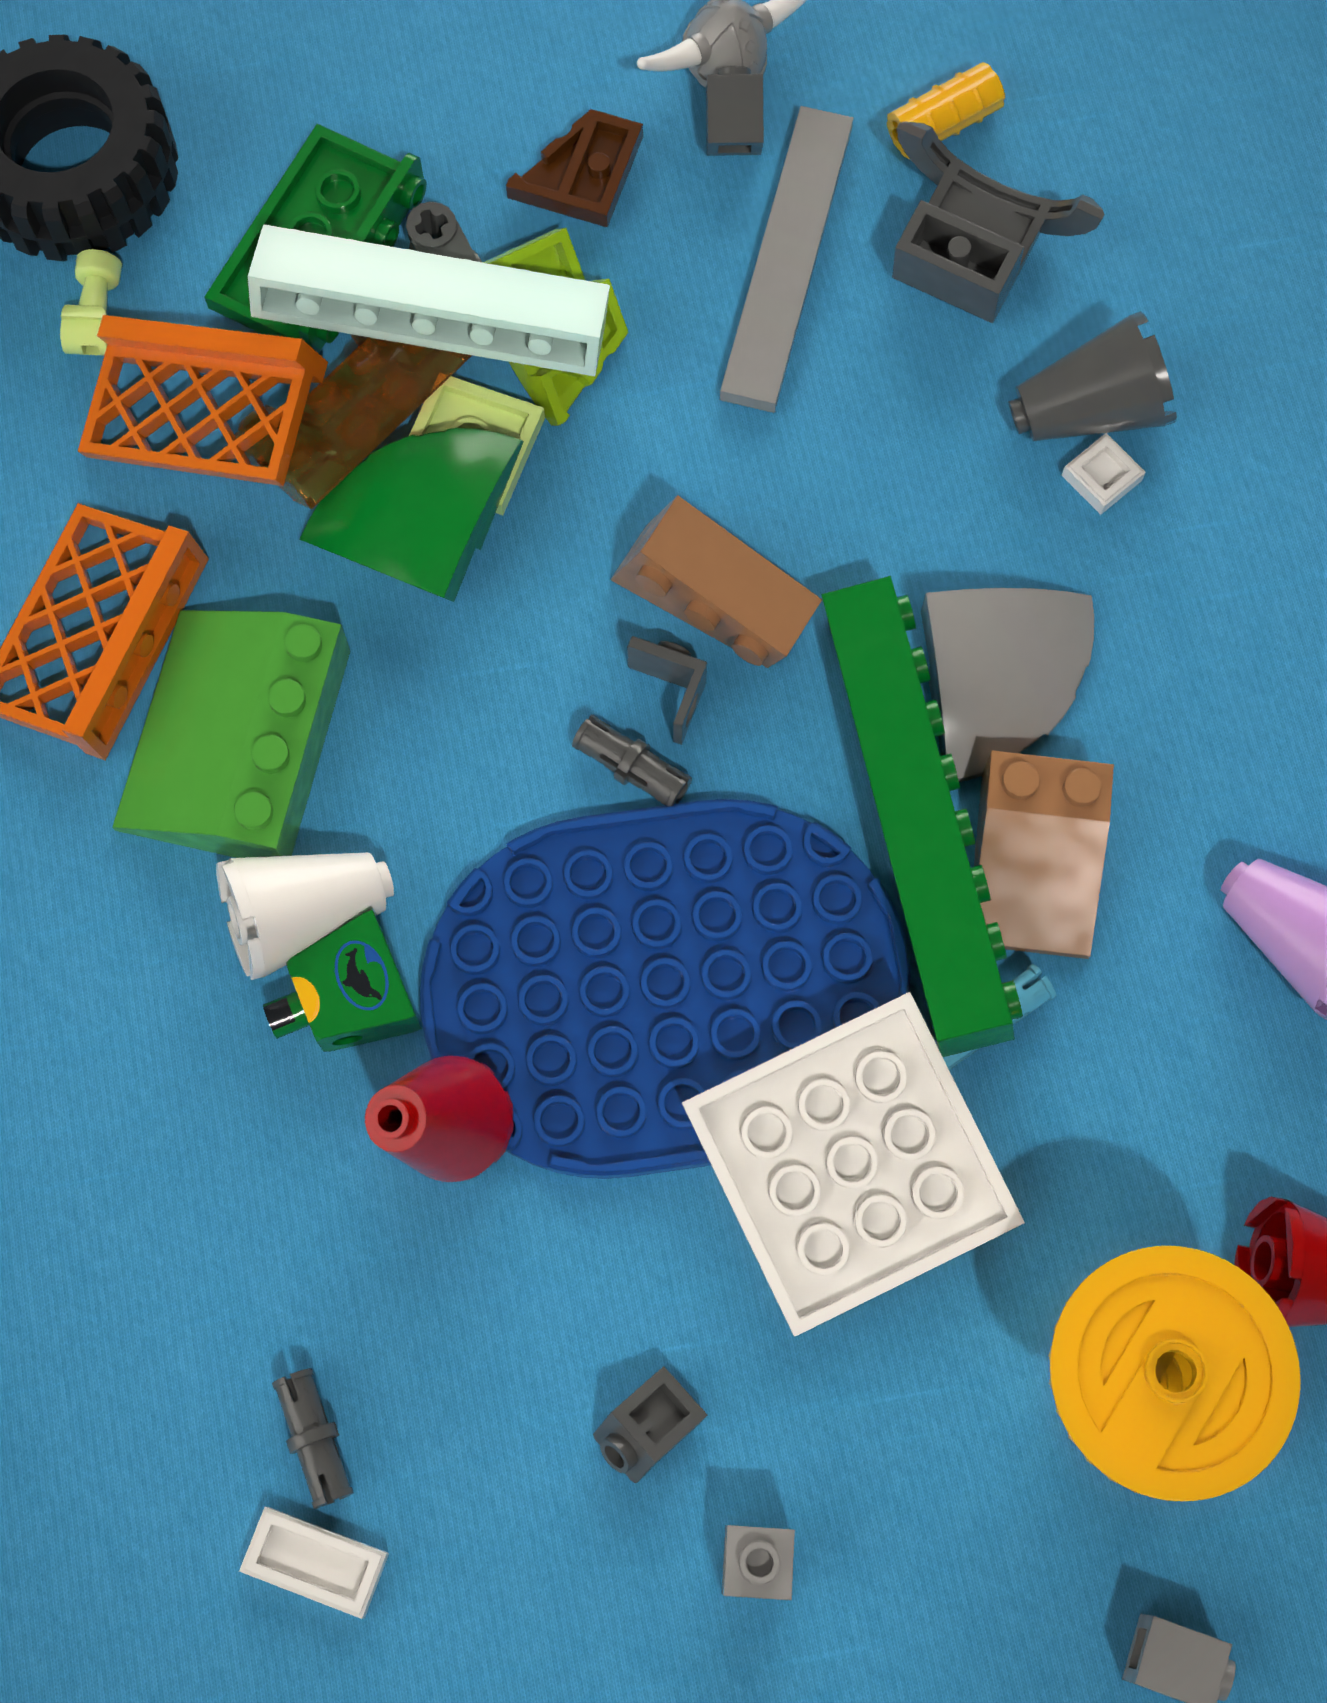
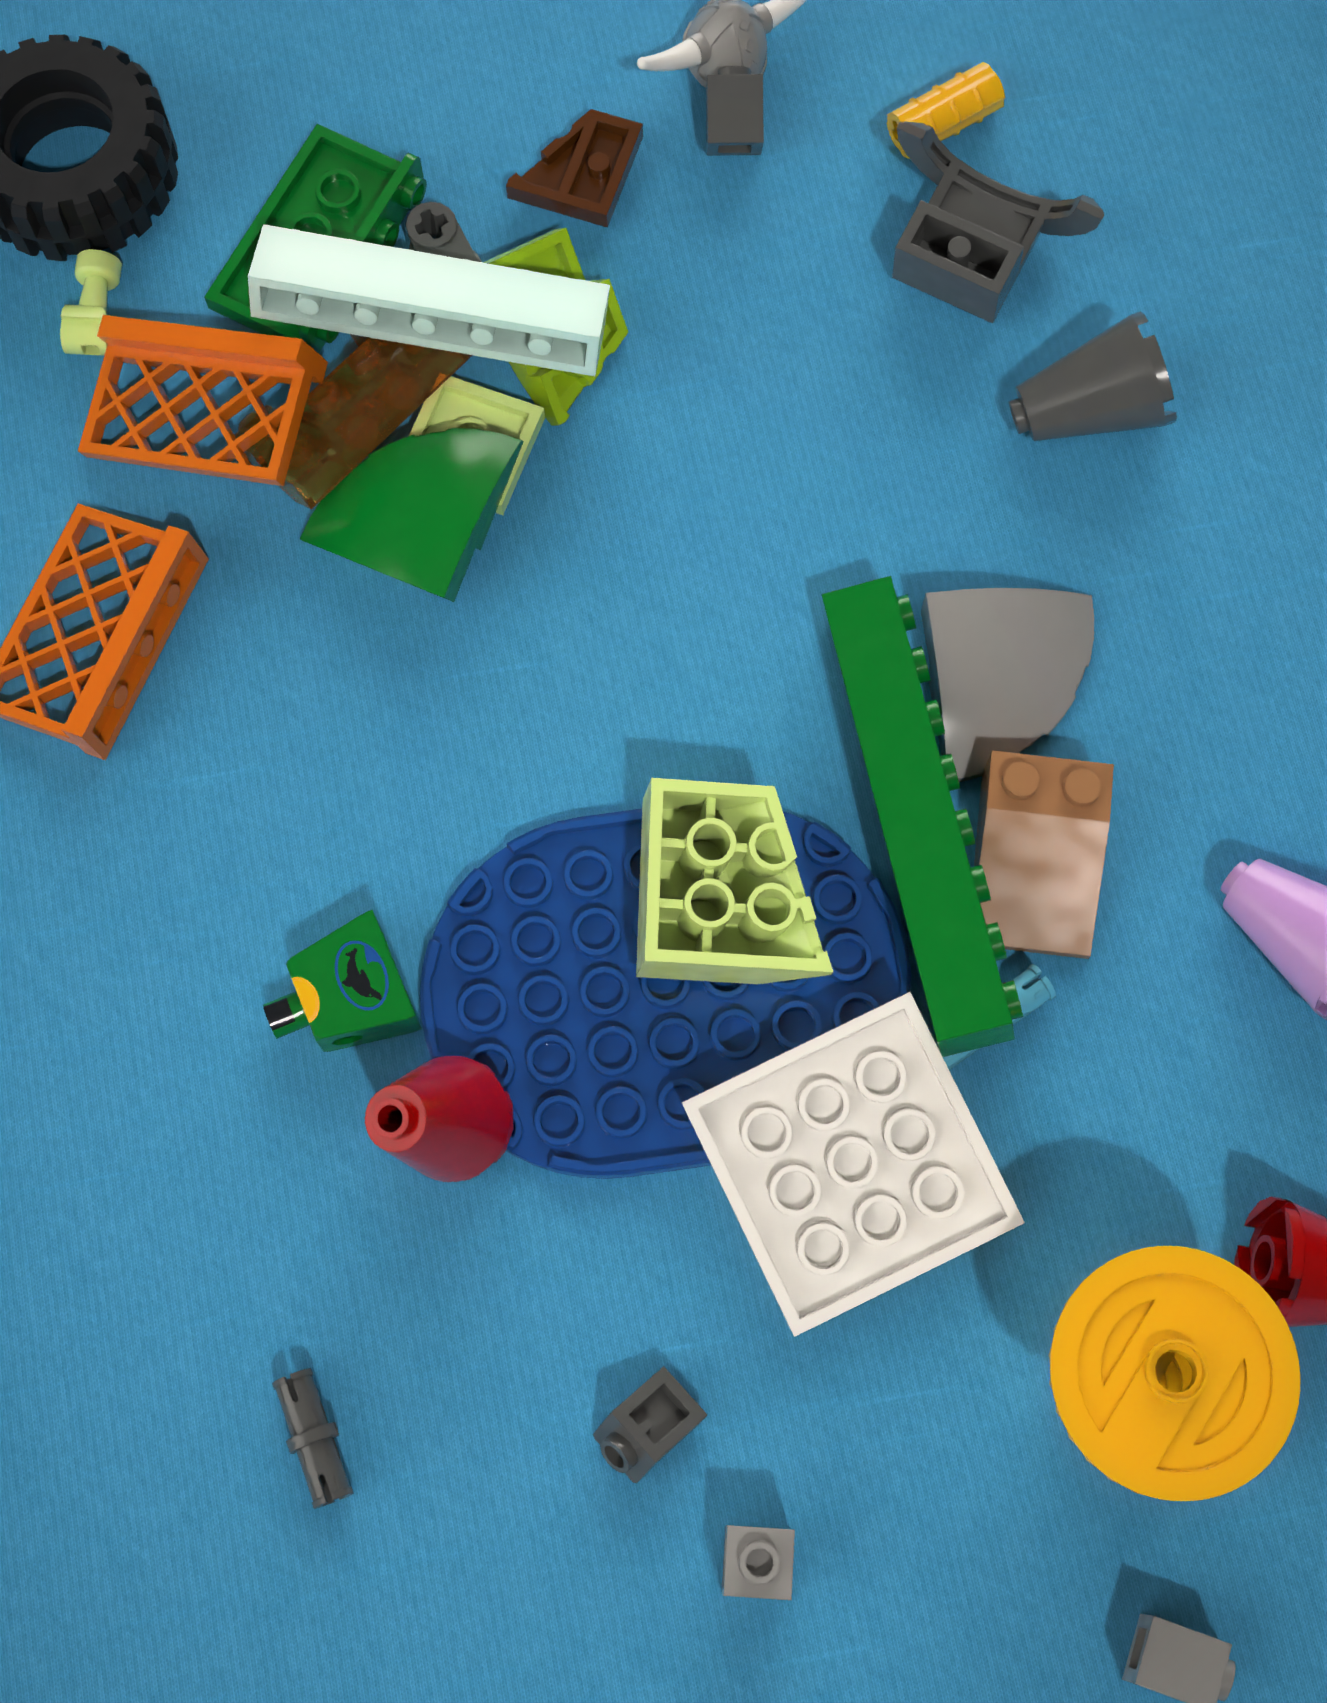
bright green slope [112,610,351,858] -> none
white cone [216,852,394,980] -> none
white tile [239,1507,389,1619] -> none
dark grey pin [572,714,692,807] -> none
medium nougat wedge [610,495,822,668] -> none
dark grey bracket [627,636,707,745] -> none
light grey tile [720,106,854,413] -> none
white tile [1061,433,1146,515] -> none
none -> yellowish green wedge [636,778,833,984]

